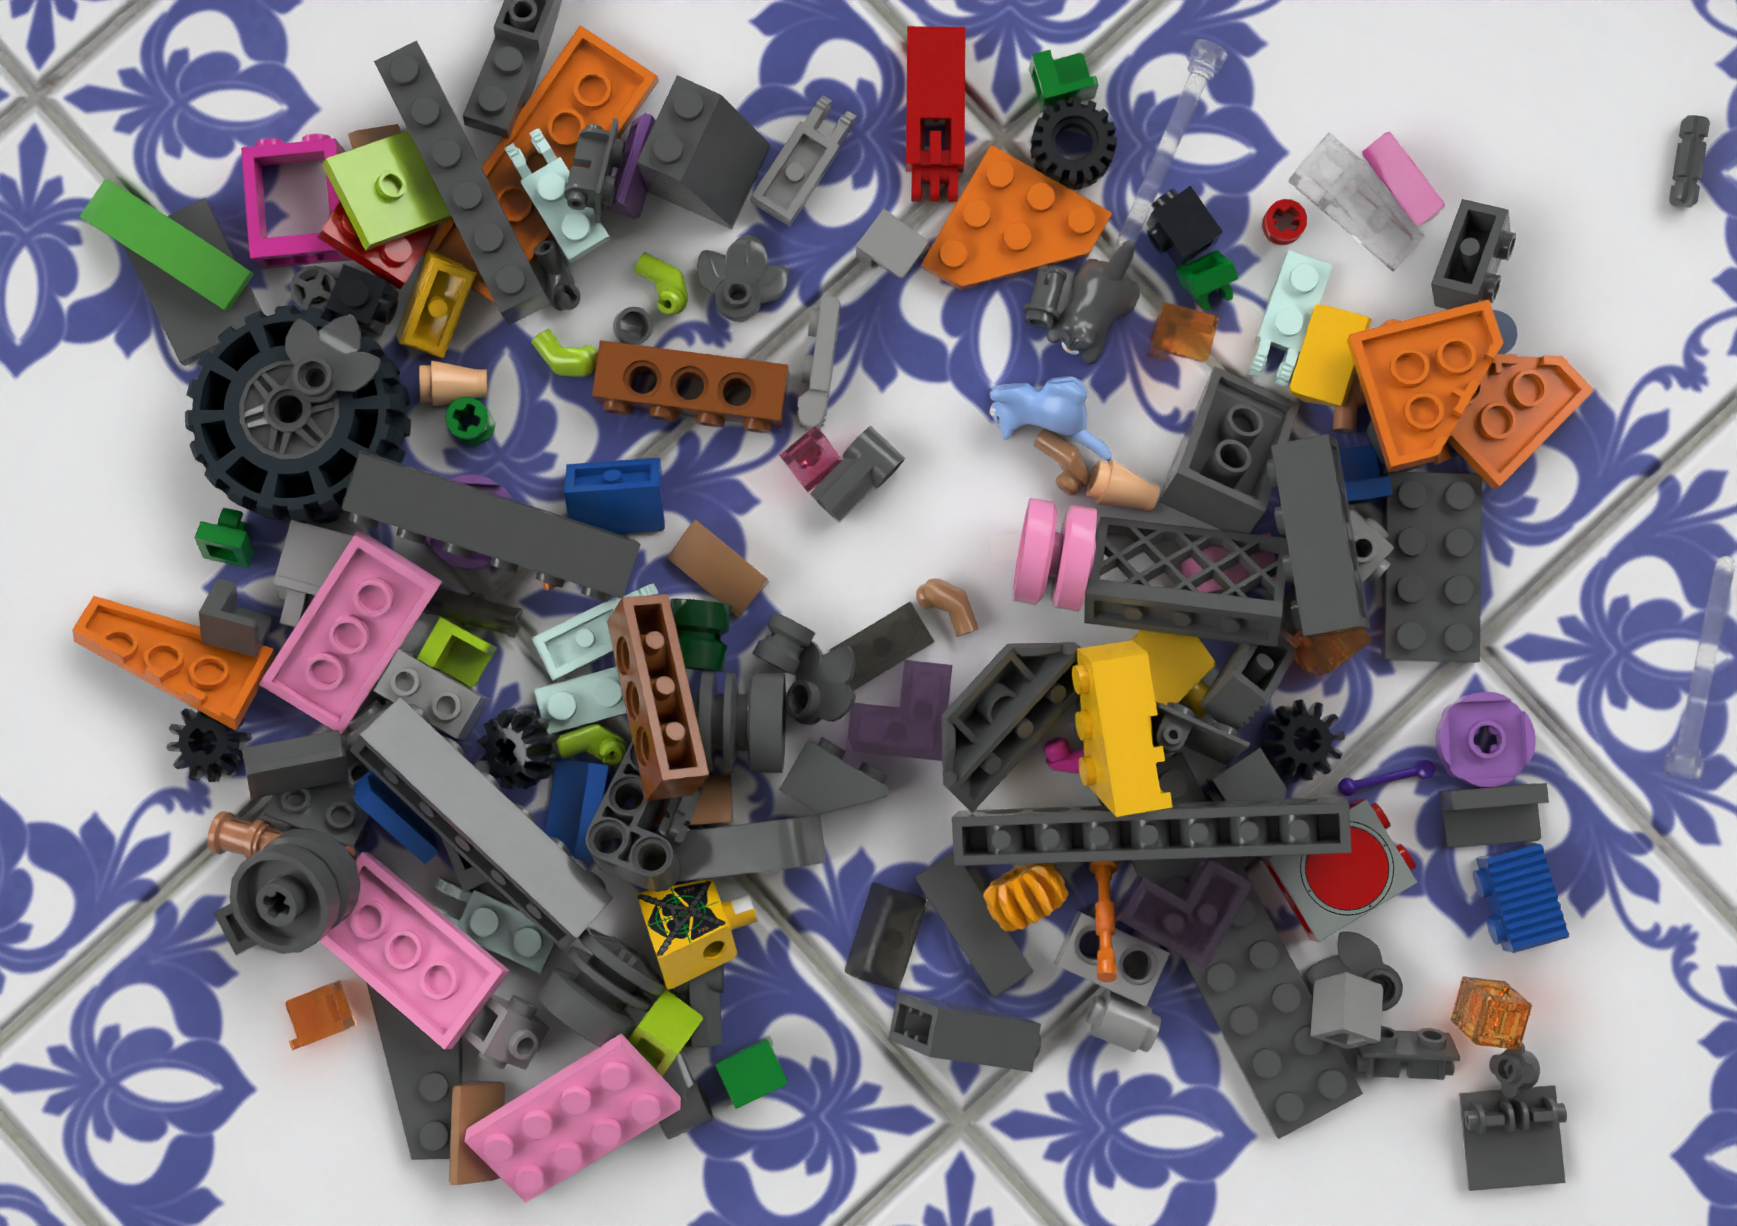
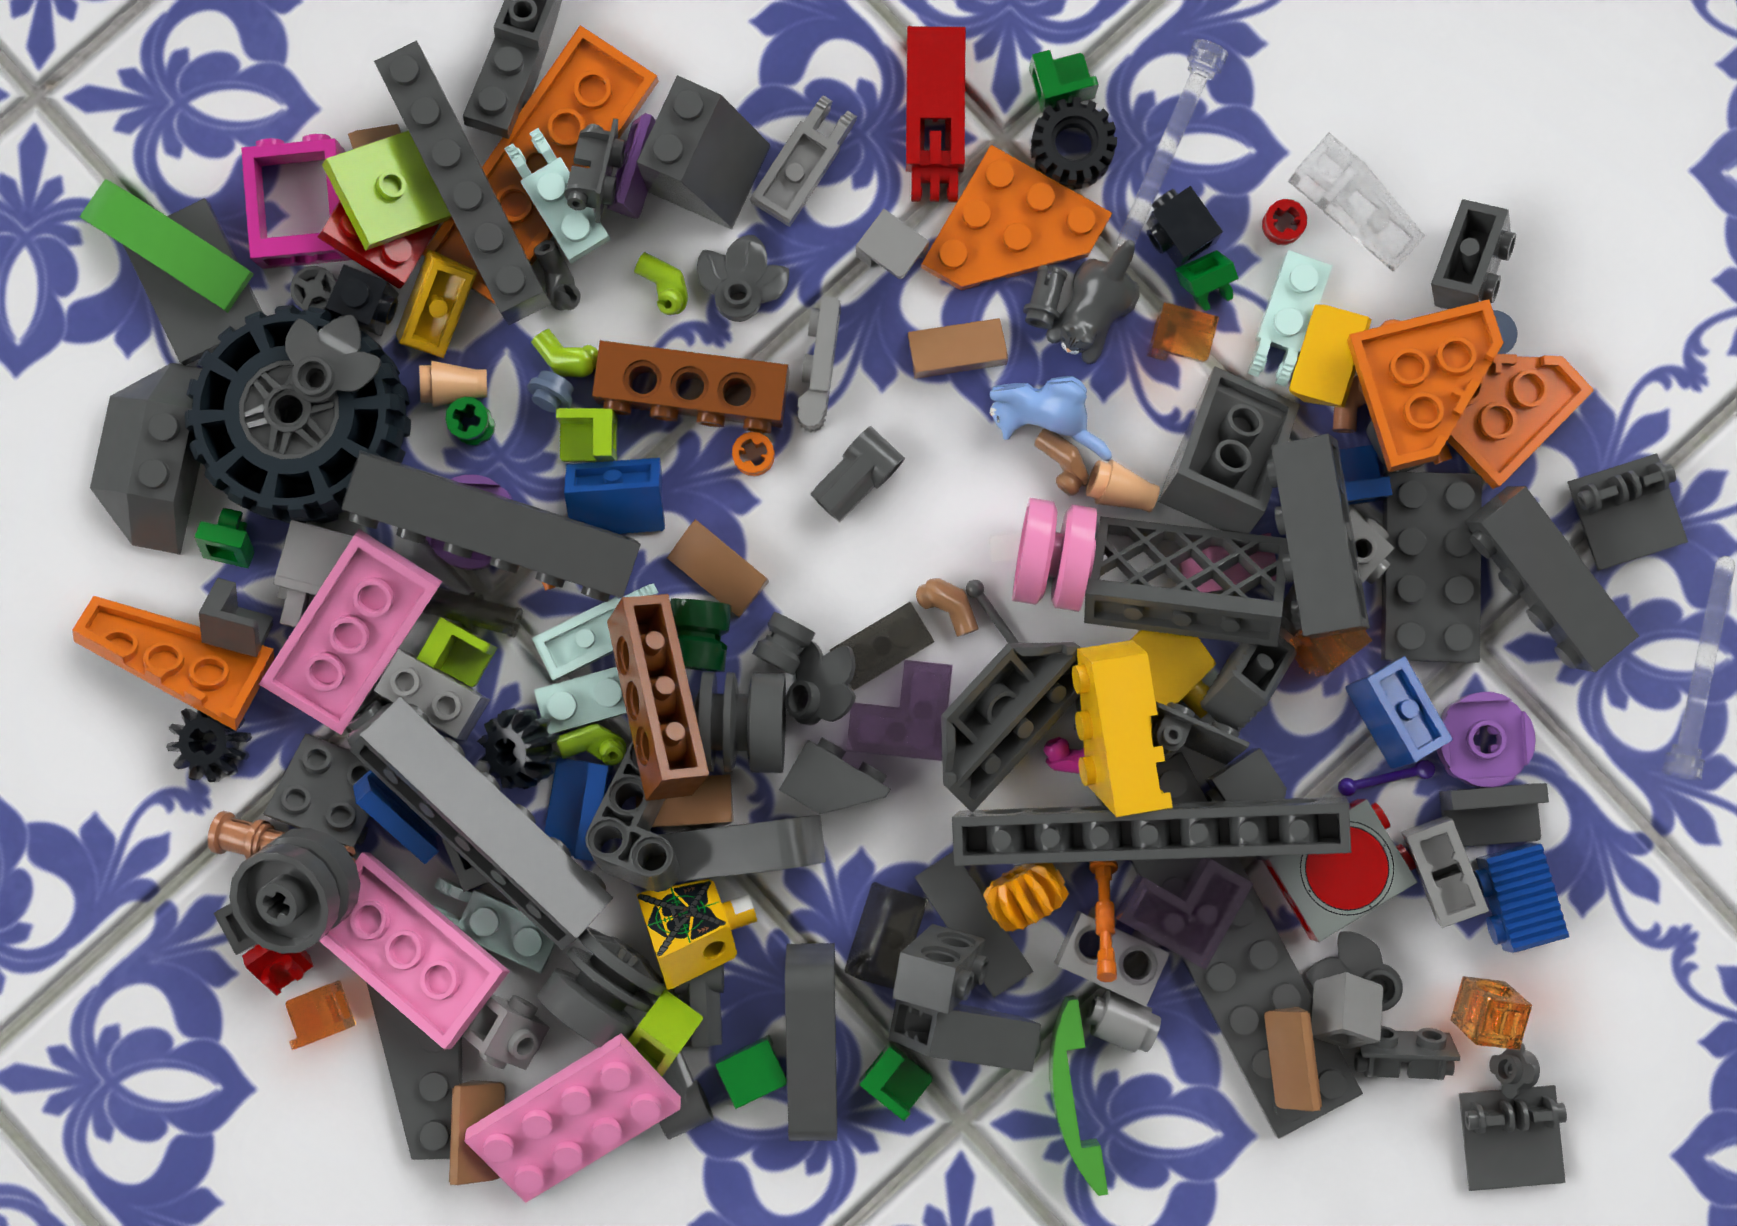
dark grey panel [242,730,348,799] -> none
dark grey hinge [613,307,653,345] -> none
dark grey axle [656,780,706,846] -> none
clear pink plate [779,426,842,492] -> none
black gear [1262,699,1345,781] -> none
slope [1362,132,1445,226] -> none
dark grey axle [1669,115,1710,208] -> none
none -> dark grey wedge [90,363,202,555]
none -> red tile [242,944,313,996]
none -> sand blue plate [527,370,574,413]
none -> lime panel [556,408,618,462]
none -> orange bush [732,431,775,476]
none -> dark grey beam [785,943,838,1141]
none -> green panel [859,1042,932,1122]
none -> dark grey brick [893,924,989,1014]
none -> medium nougat slope [907,318,1008,379]
none -> dark grey hinge [966,580,1019,644]
none -> bright green slope [1049,995,1108,1196]
none -> medium nougat slope [1264,1007,1322,1111]
none -> panel [1345,656,1453,769]
none -> light grey brick [1401,815,1489,928]
none -> dark grey brick [1464,486,1639,672]
none -> dark grey hinge [1567,453,1688,571]

